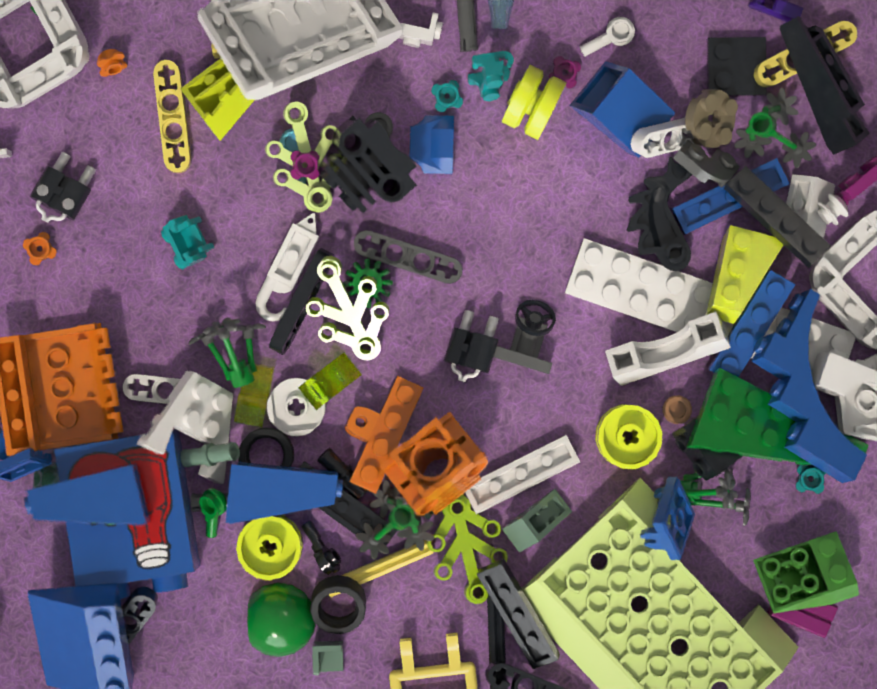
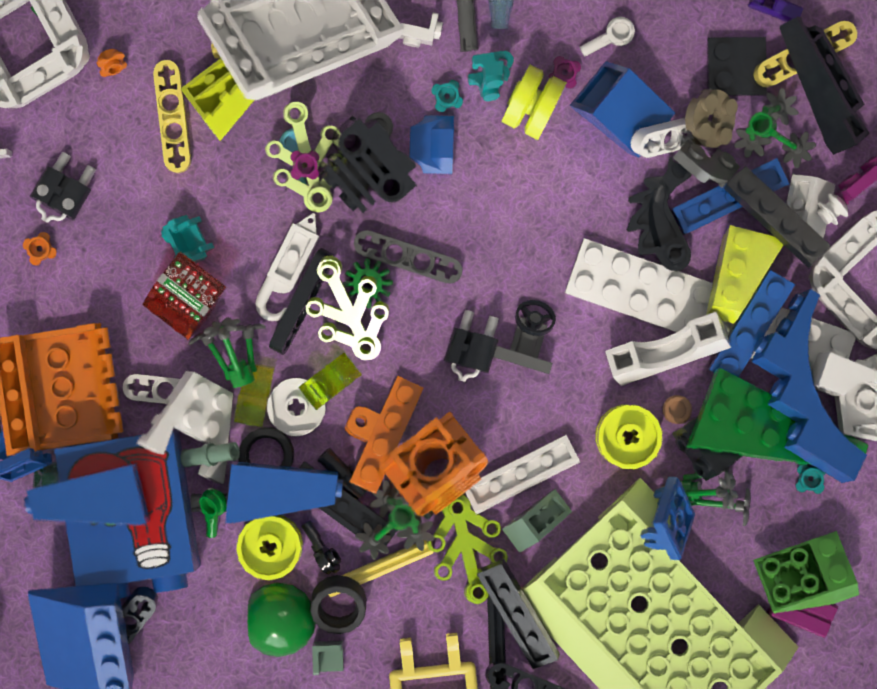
none -> clear red slope [142,252,227,340]

